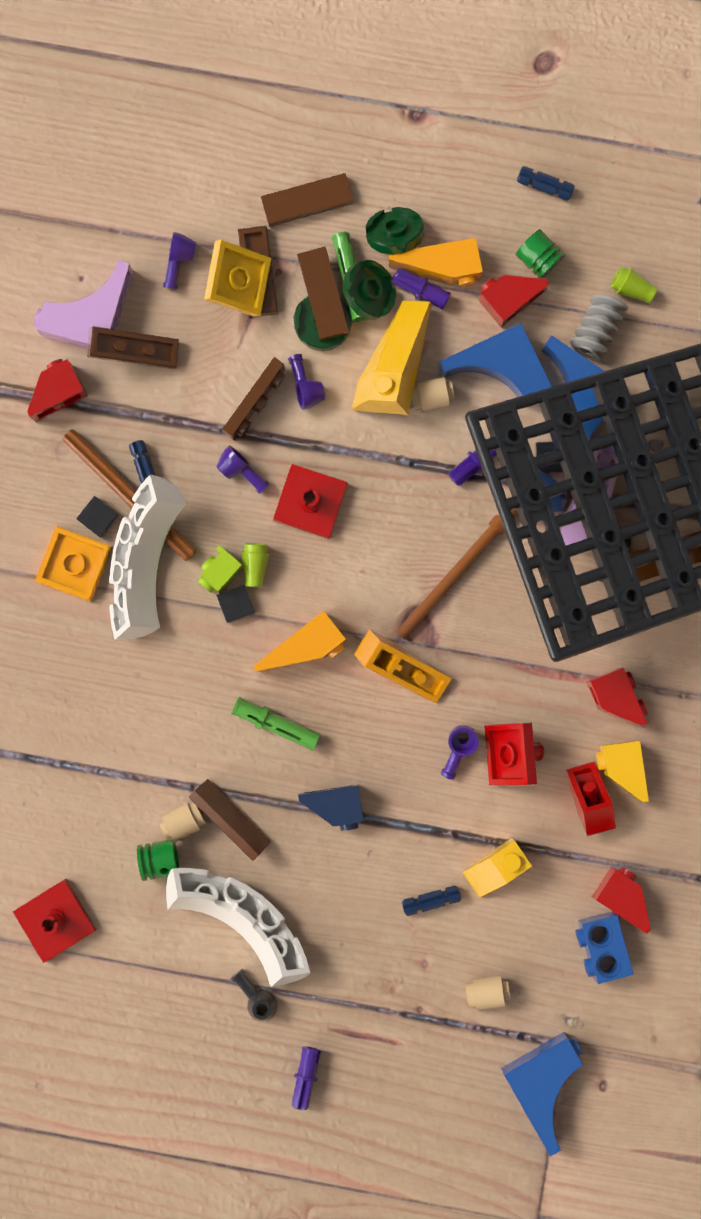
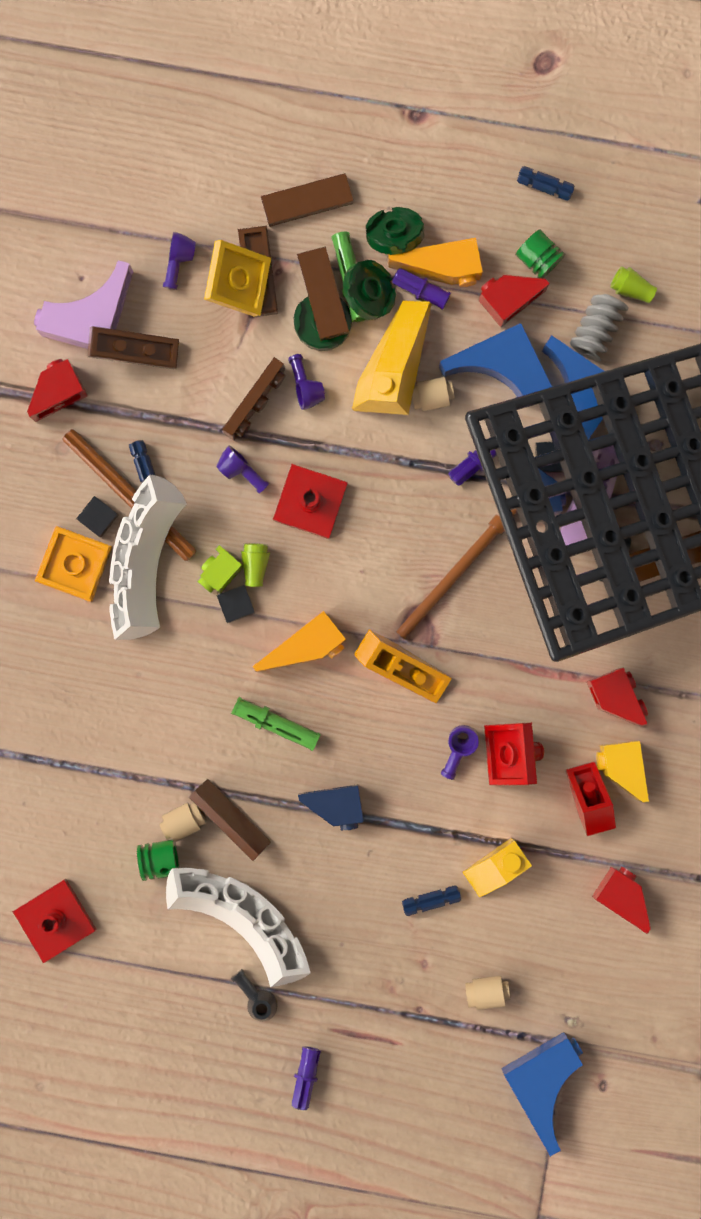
blue brick [575,911,634,984] -> none

